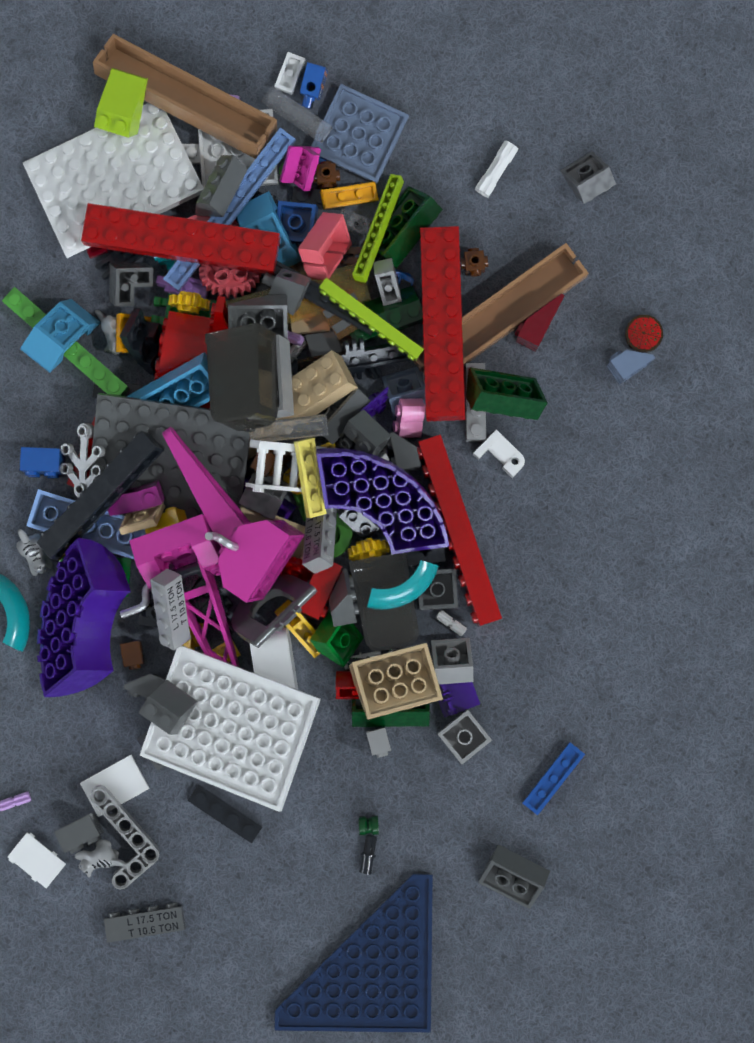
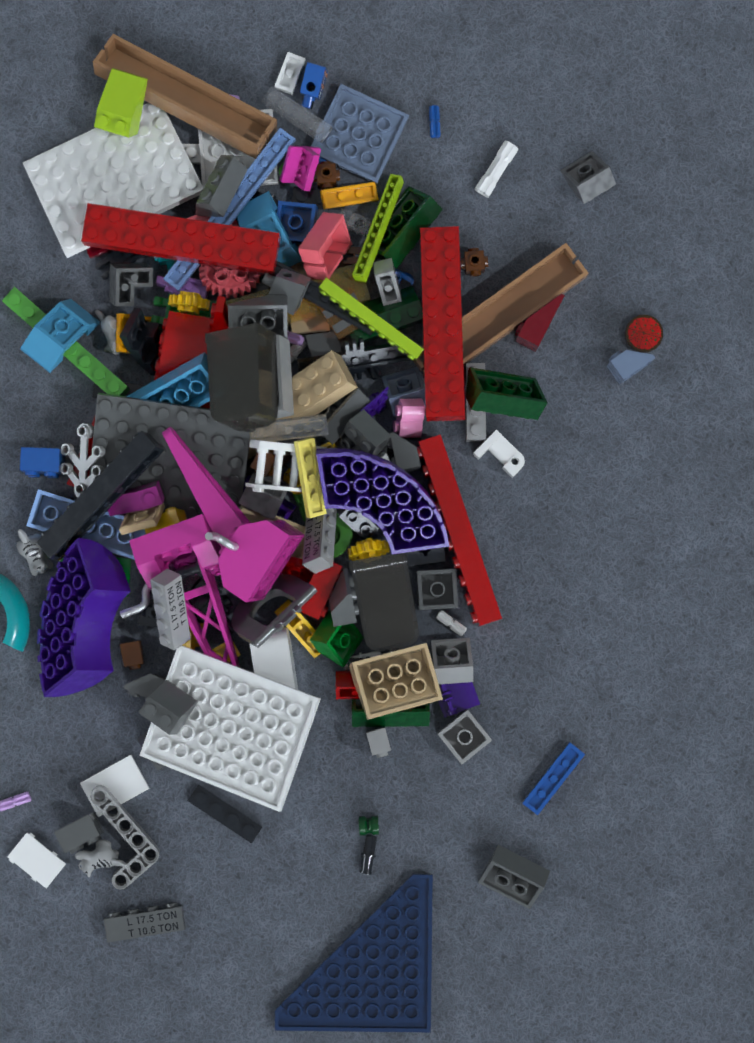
teal brick [367,560,439,610] -> none
none -> blue piece [429,105,441,138]

